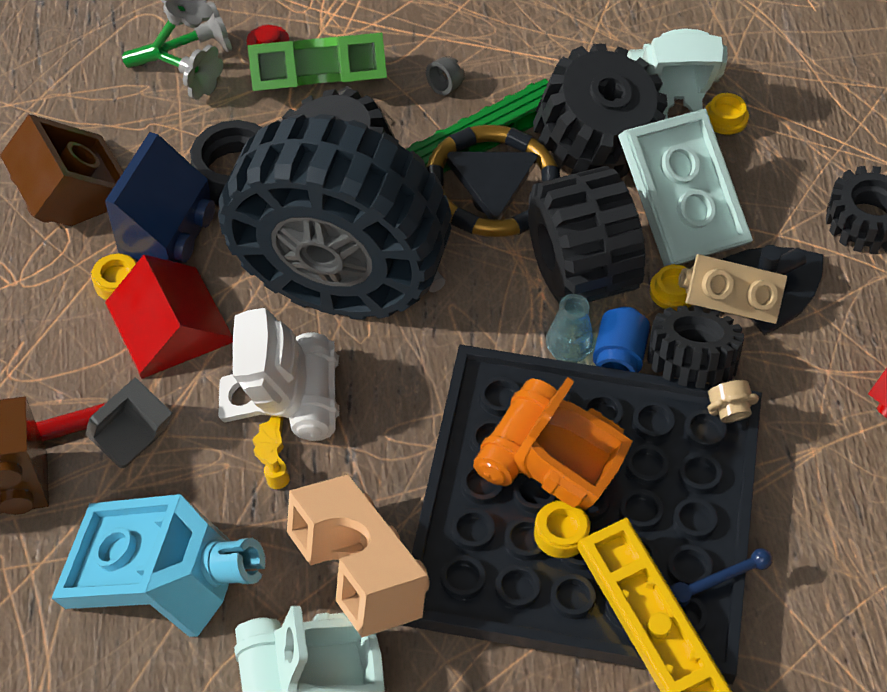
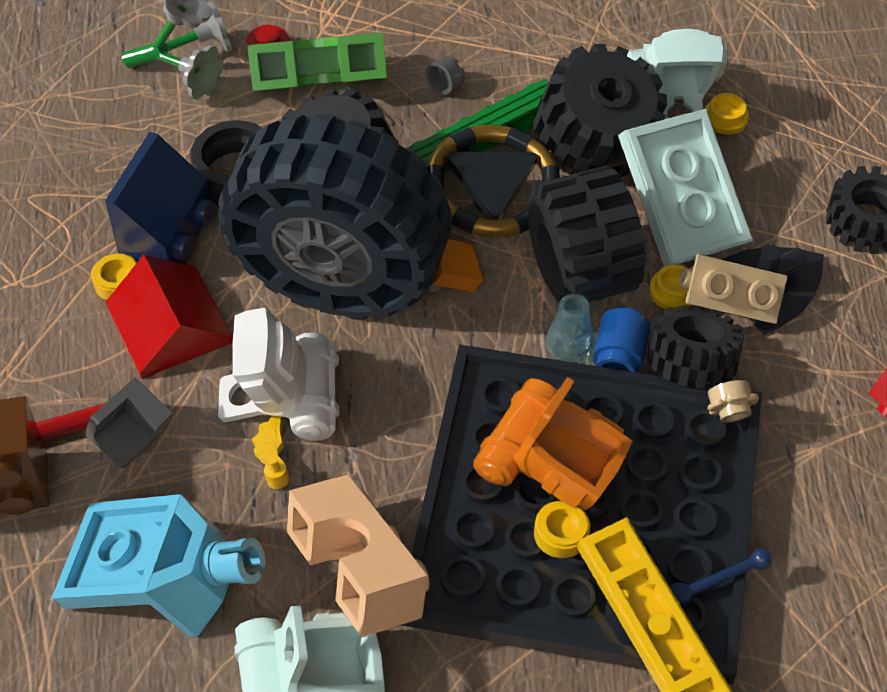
reddish brown slope [0,114,124,226] -> none
none -> orange tile [433,239,483,293]

